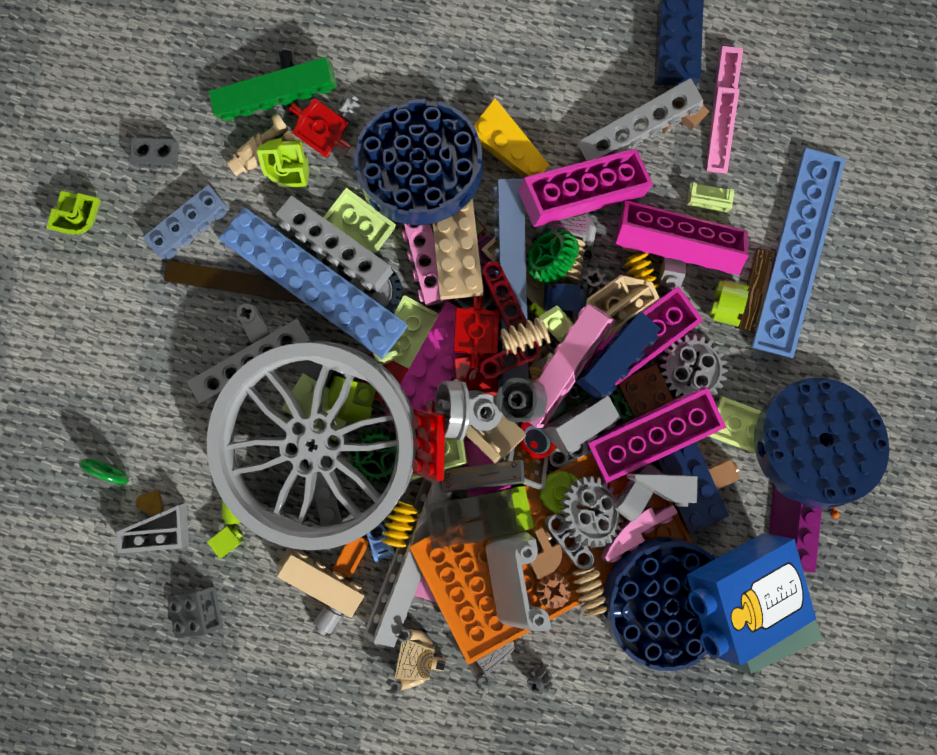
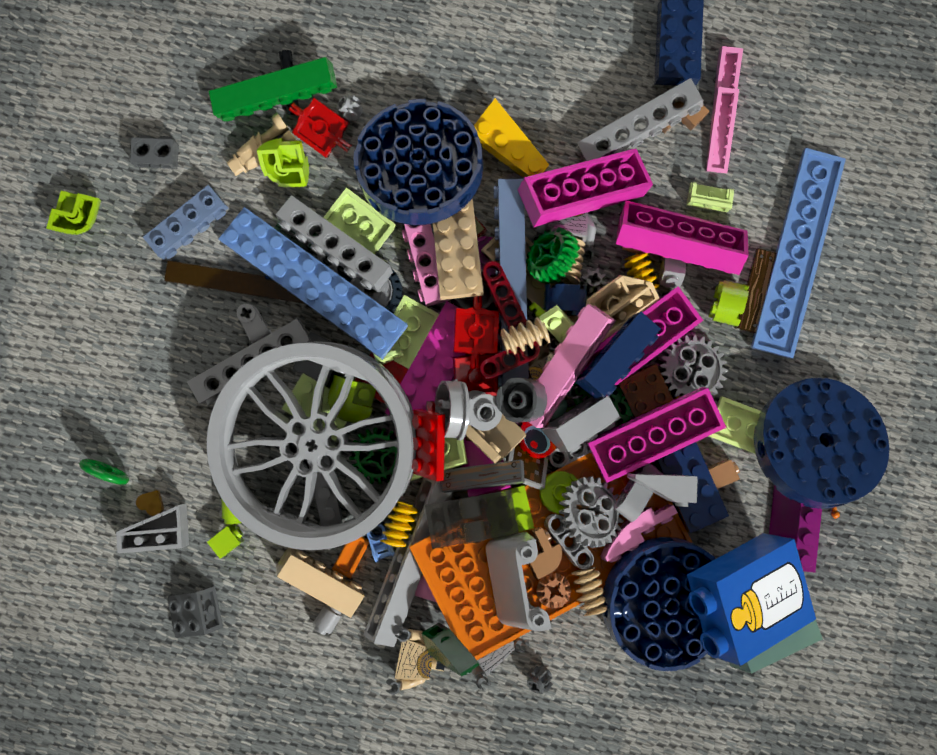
none -> dark green slope [421,623,480,677]

